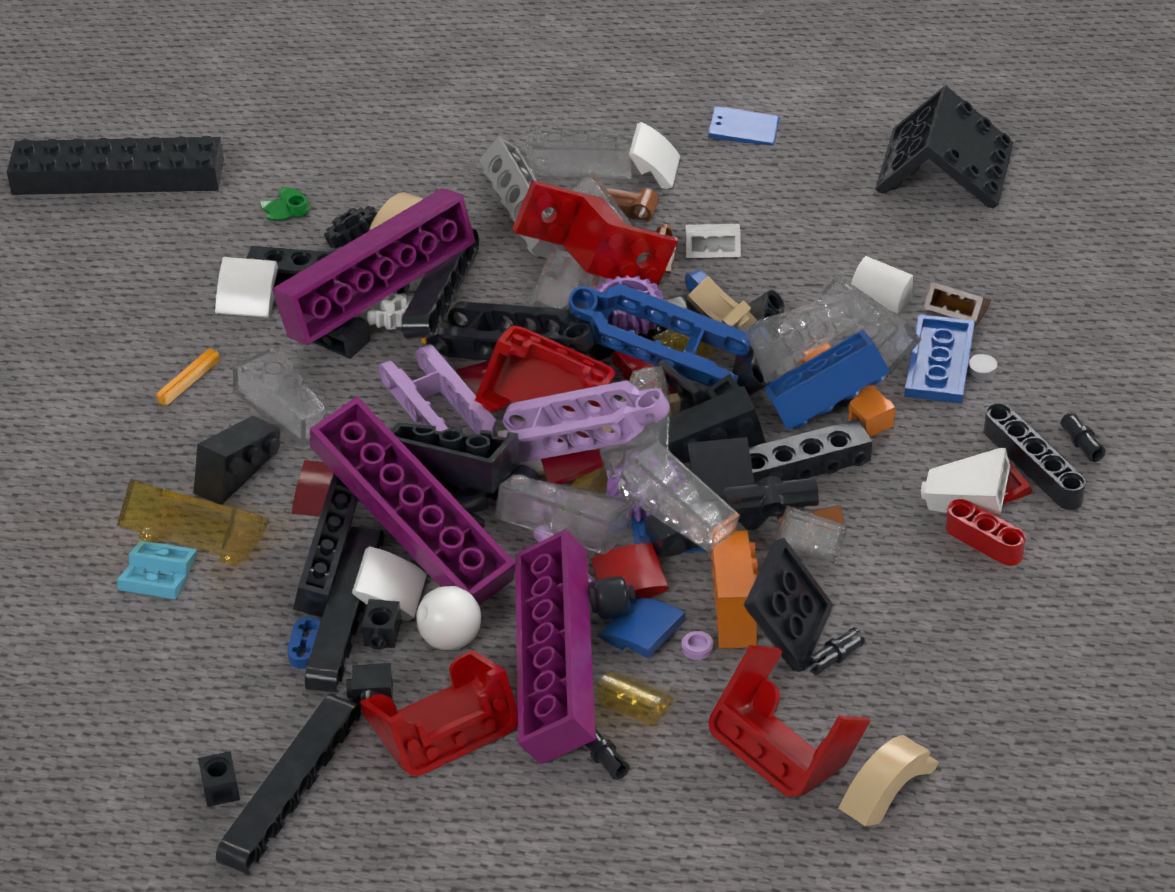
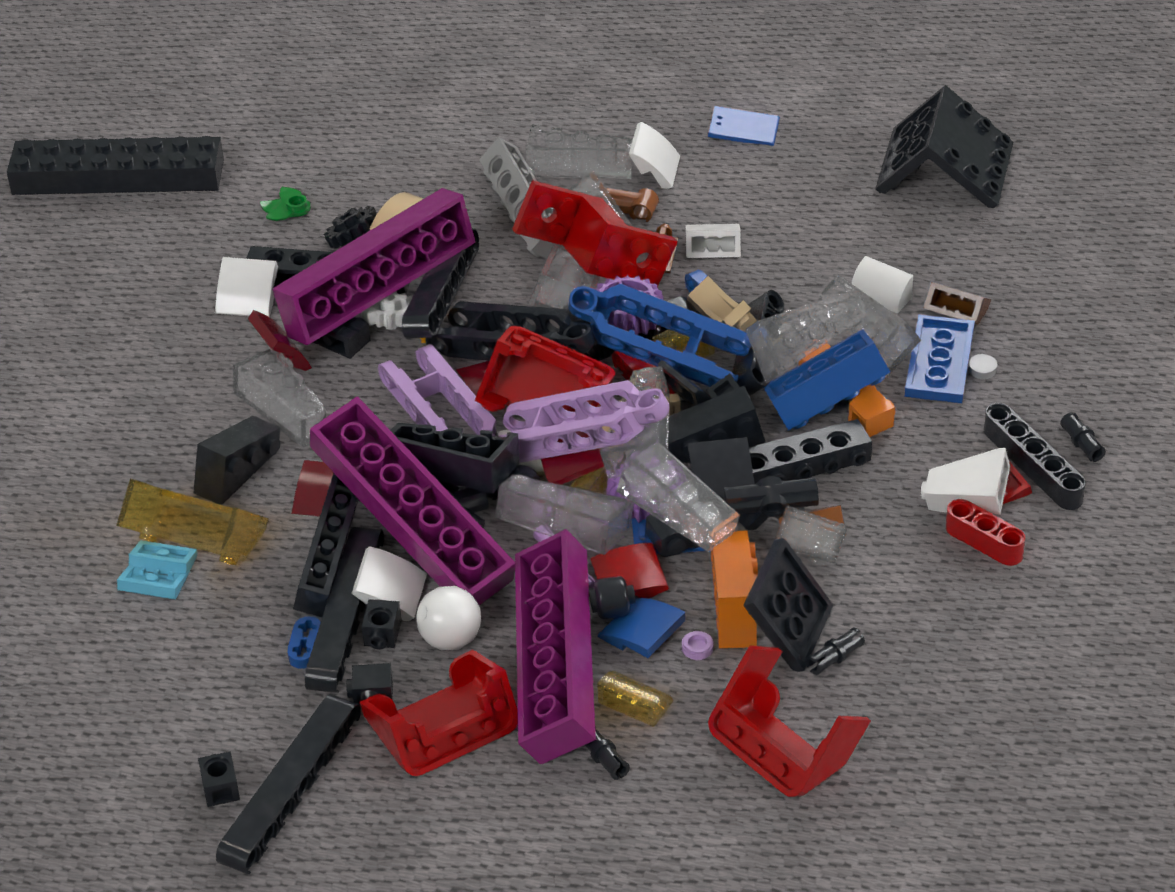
light orange axle [156,348,220,406] -> none
tan arch [838,735,939,826] -> none
none -> dark red slope [248,310,312,371]

